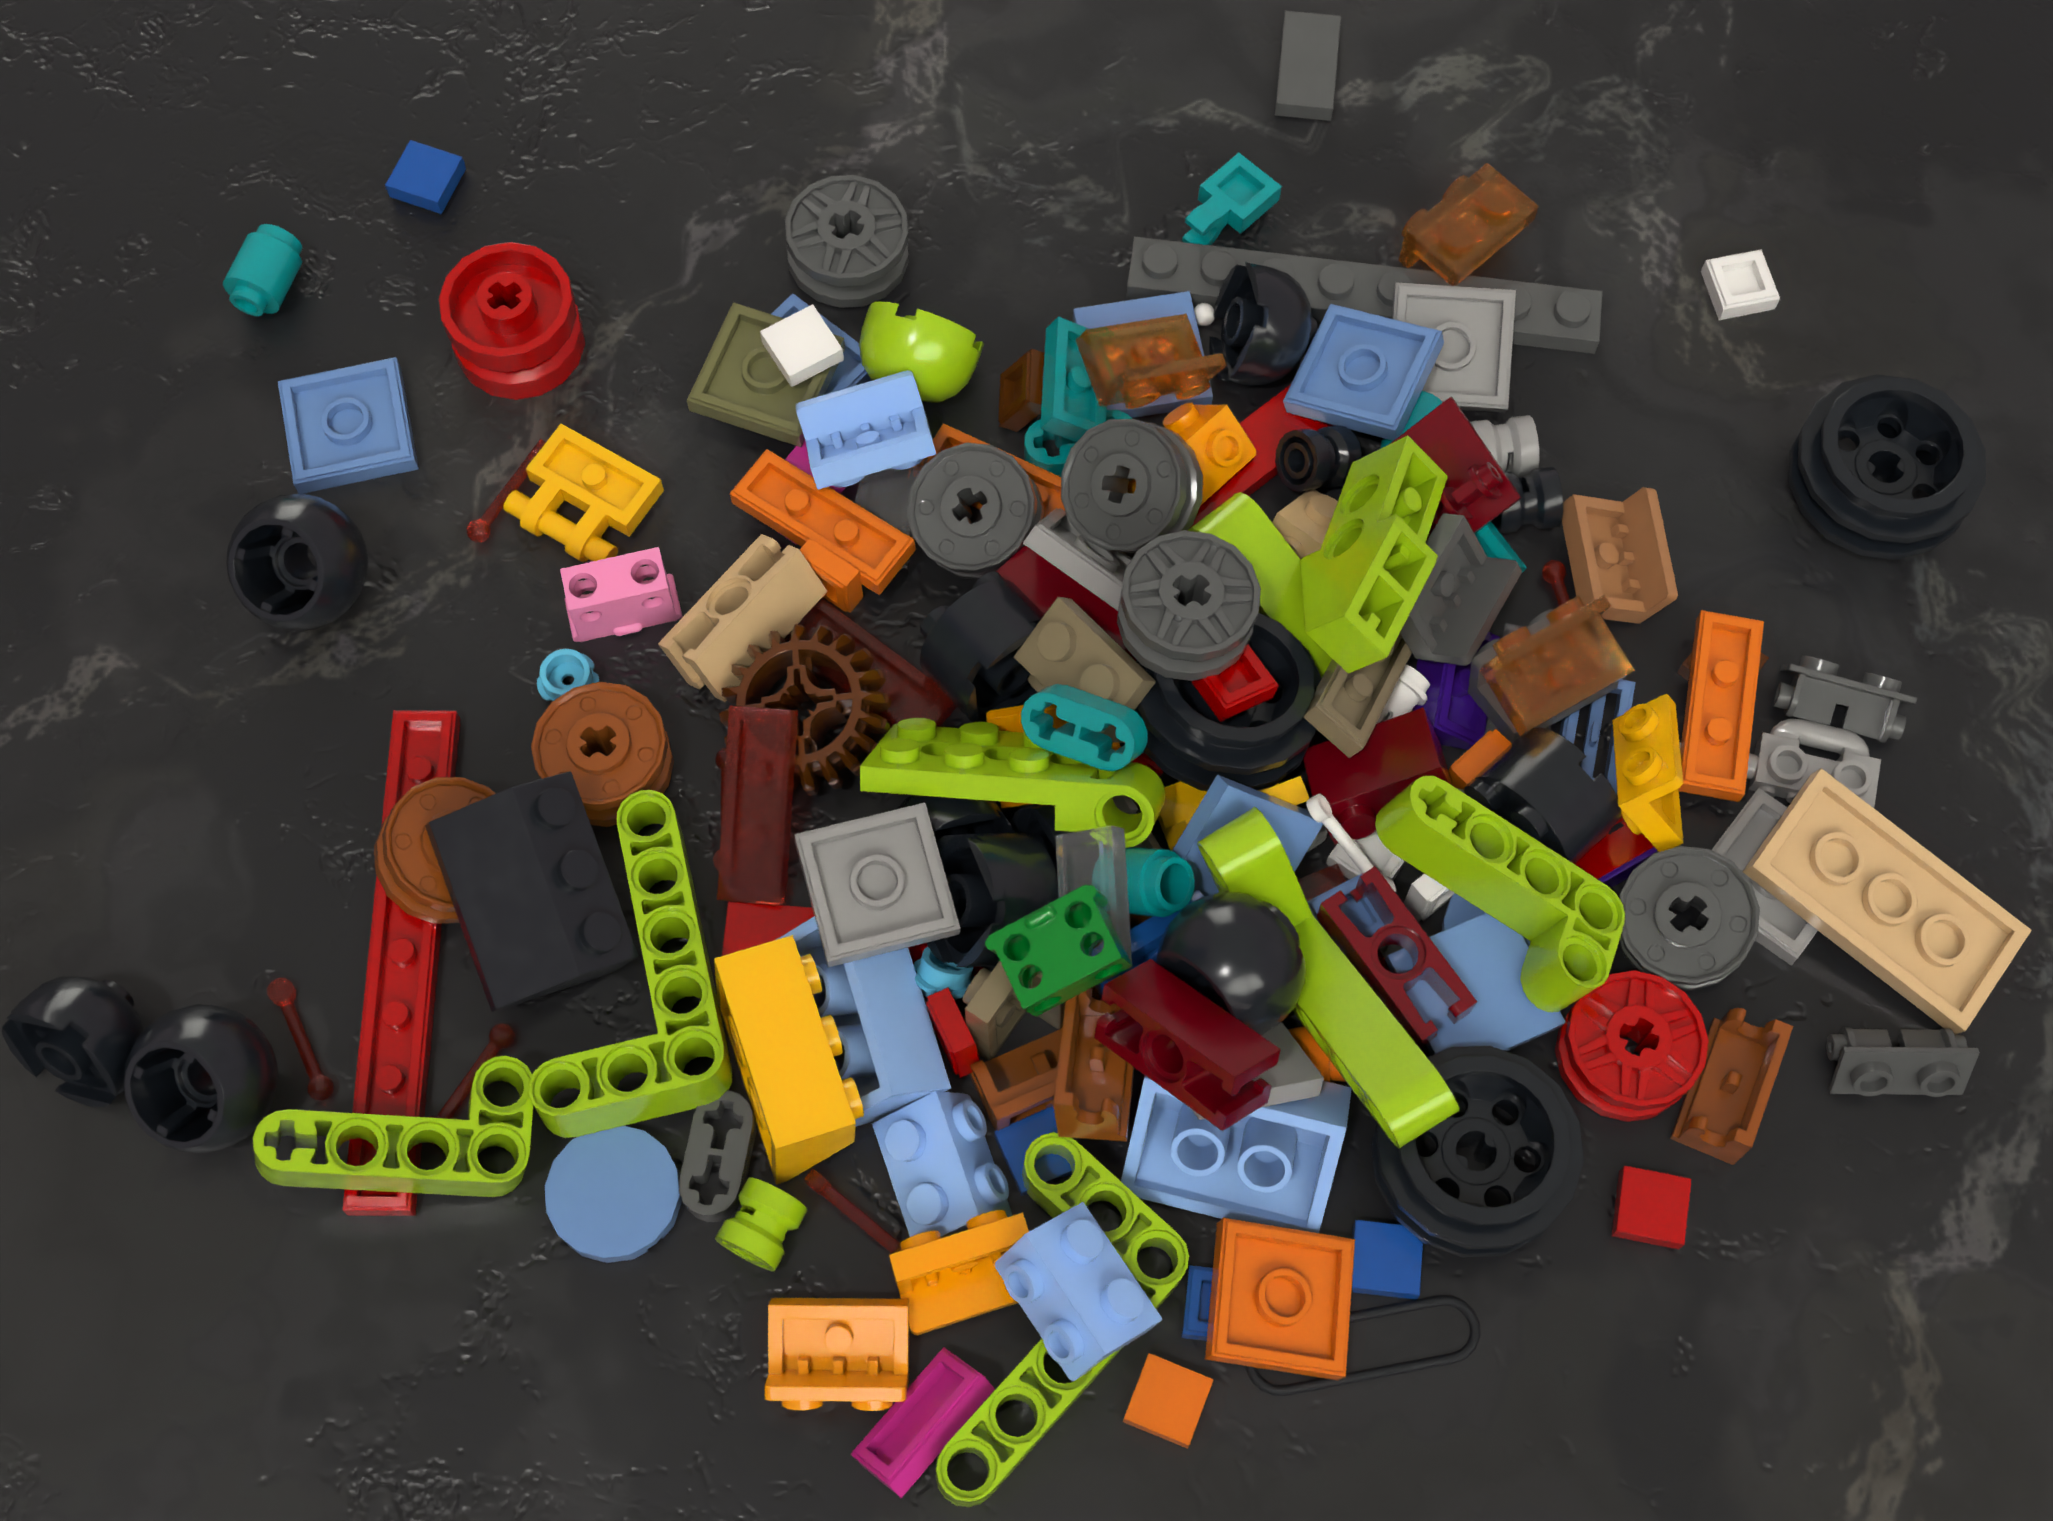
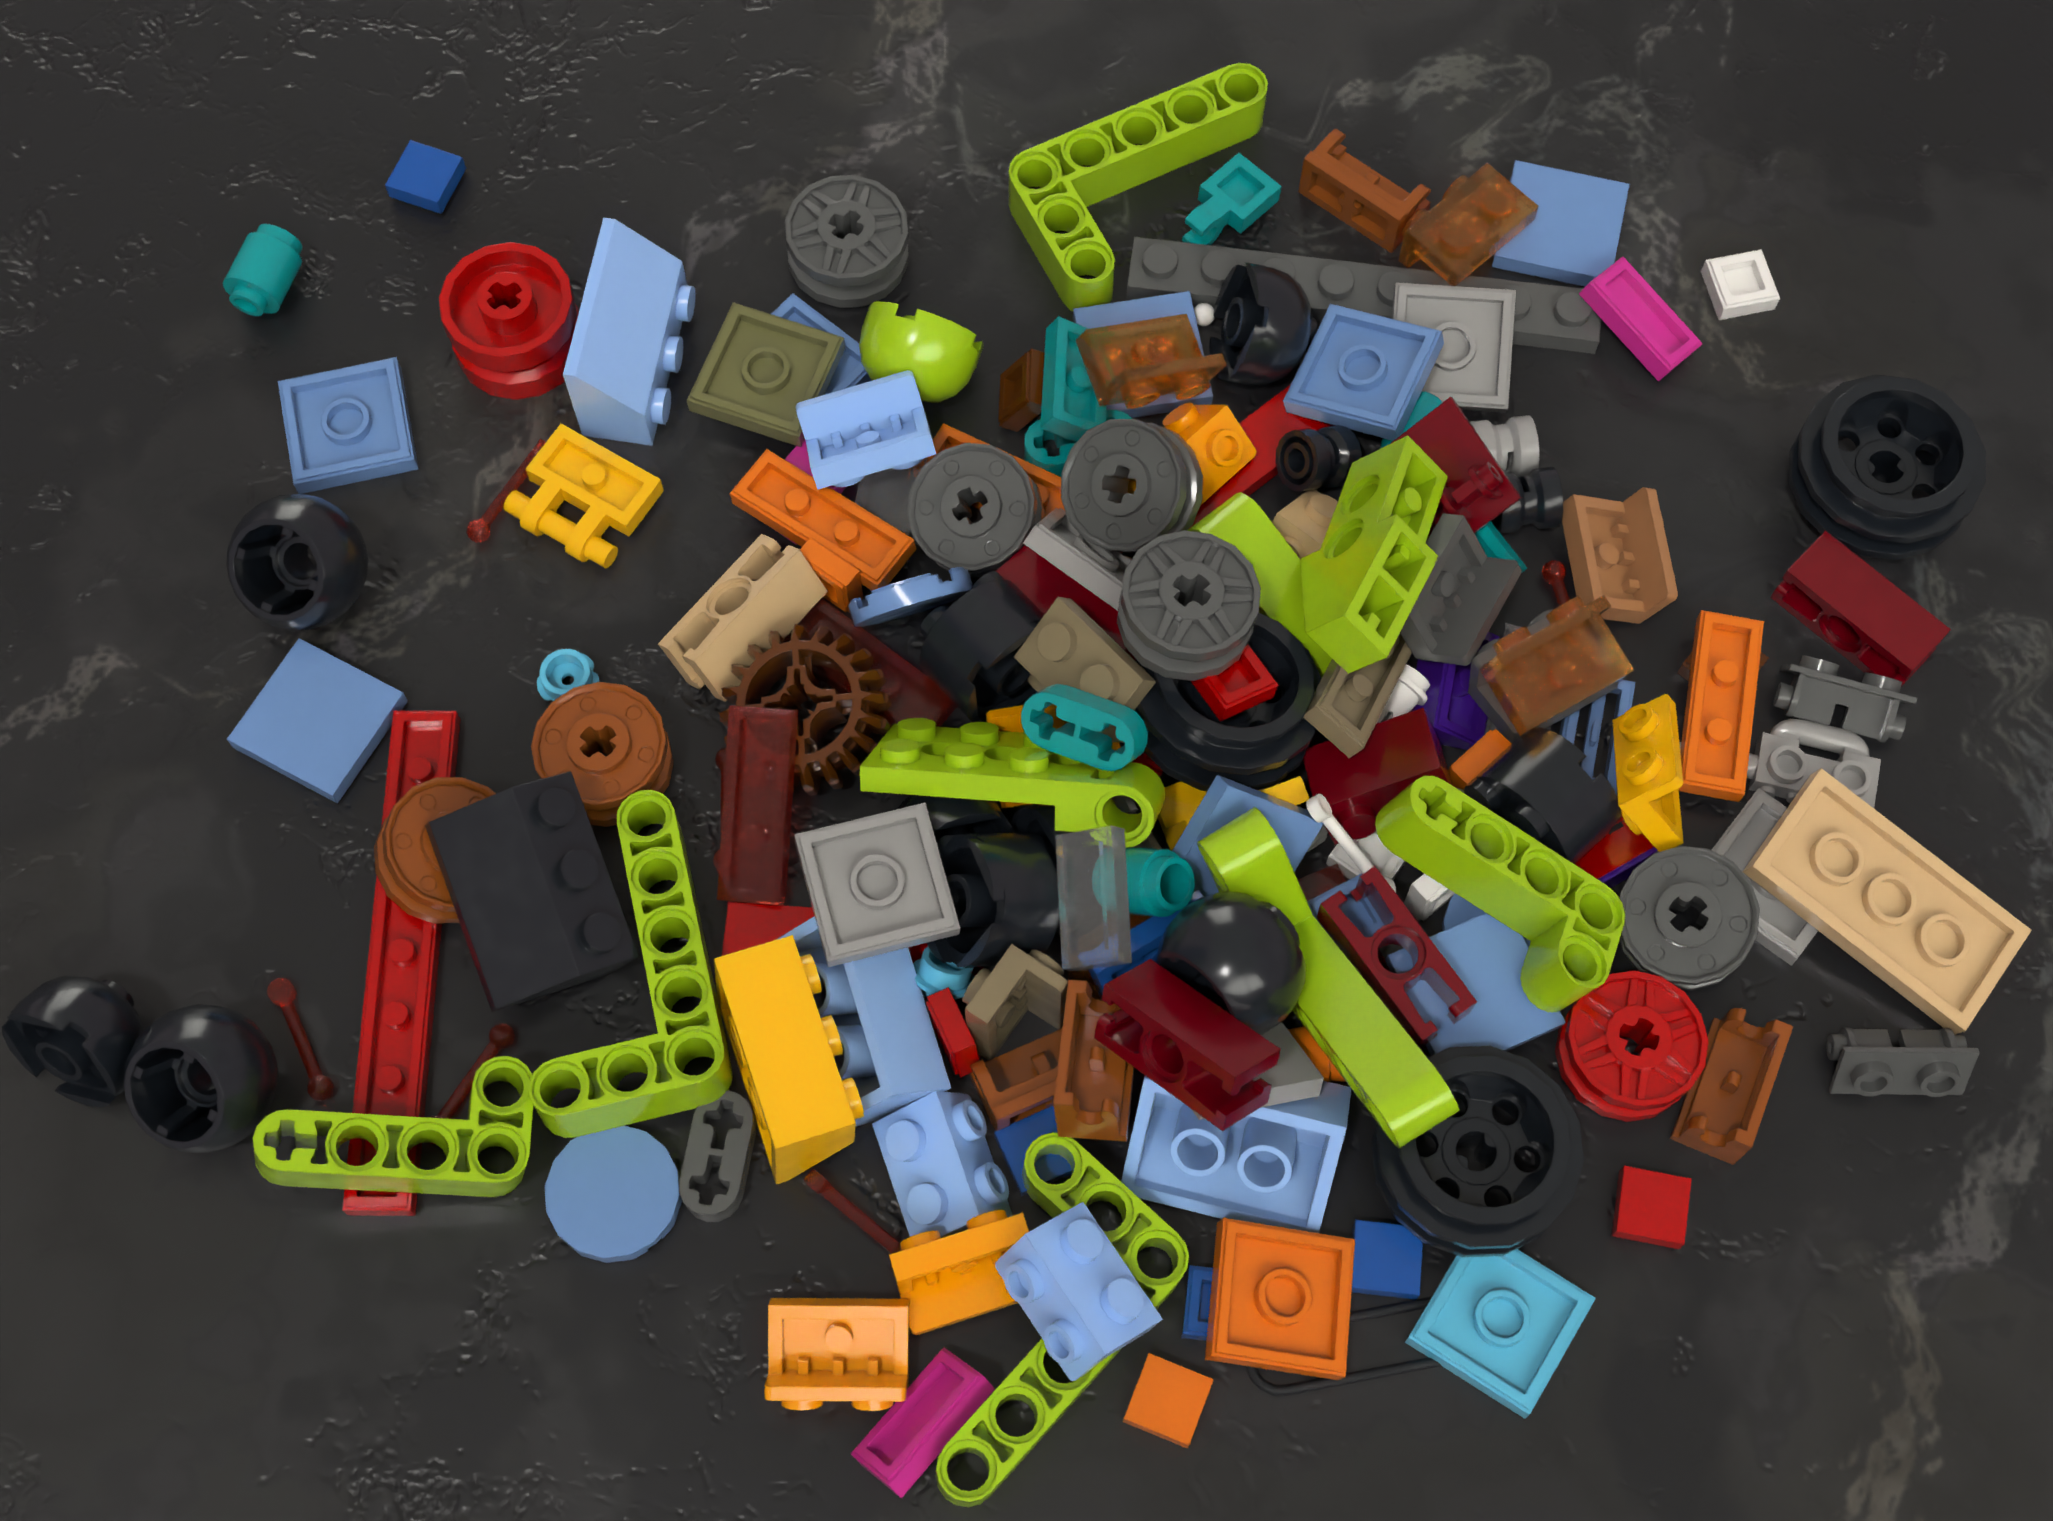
bright pink piece [560,547,682,642] -> none
lime wheel [715,1177,808,1271] -> none
white tile [760,304,844,387] -> none
green piece [985,884,1133,1017] -> none
dark grey tile [1274,11,1341,121] -> none
none -> medium blue tile [227,638,408,804]
none -> light blue slope [563,218,695,446]
none -> medium blue tile [848,567,973,627]
none -> lime beam [1009,63,1268,311]
none -> dark orange hinge [1298,128,1431,253]
none -> medium azure tile [1405,1249,1596,1419]
none -> medium blue tile [1492,160,1630,287]
none -> dark pink tile [1579,257,1703,382]
none -> dark red piece [1770,531,1951,687]

